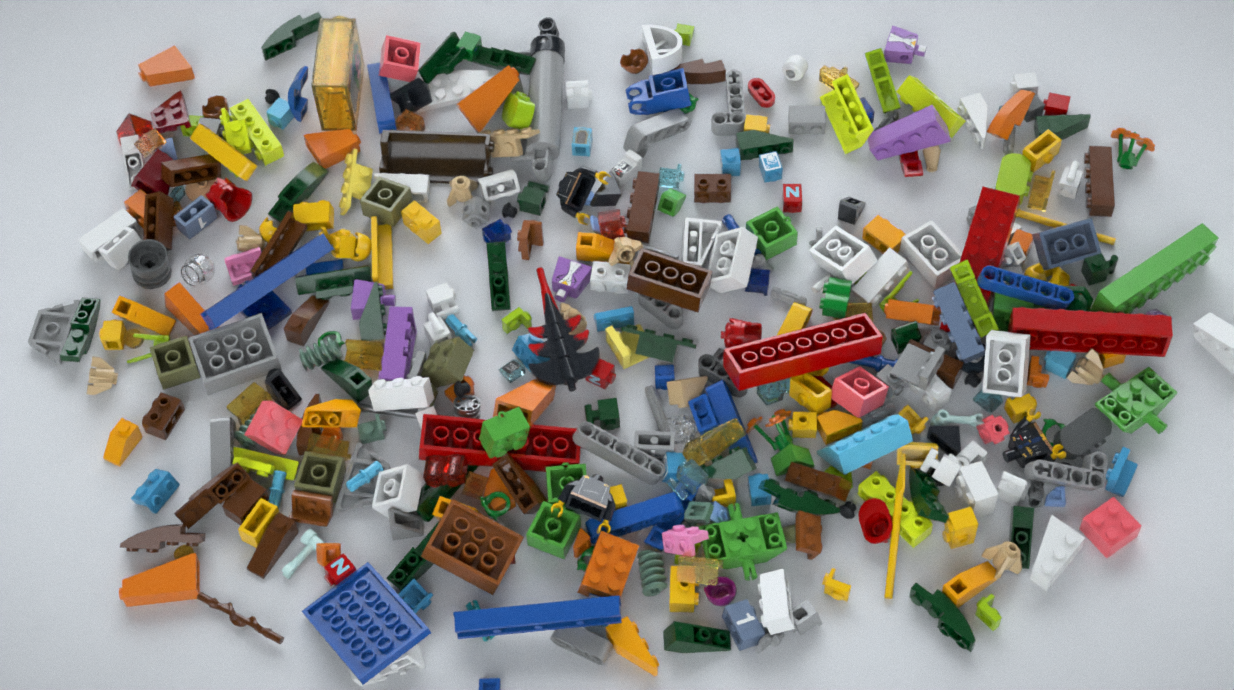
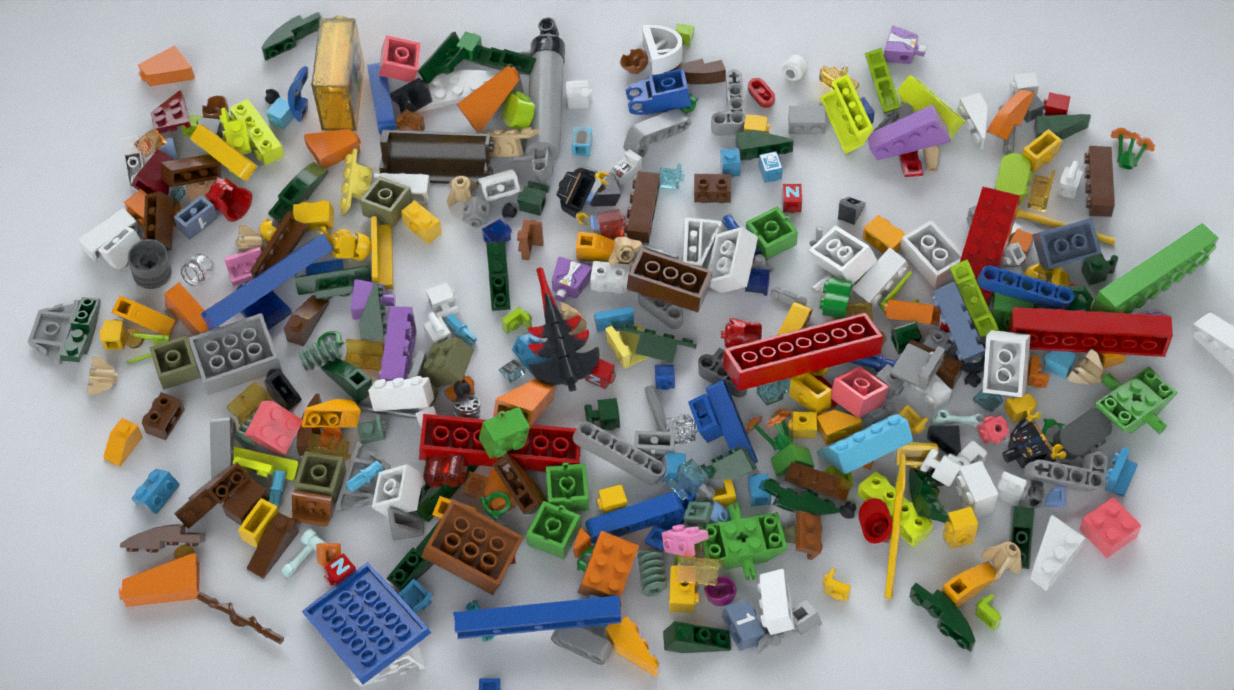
clear red slope [116,113,155,145] -> none
black torso [551,474,616,534] -> none
bright green brick [657,188,687,217] -> none
tan slope [667,376,708,408] -> none
clear yellow slope [682,418,746,469] -> none

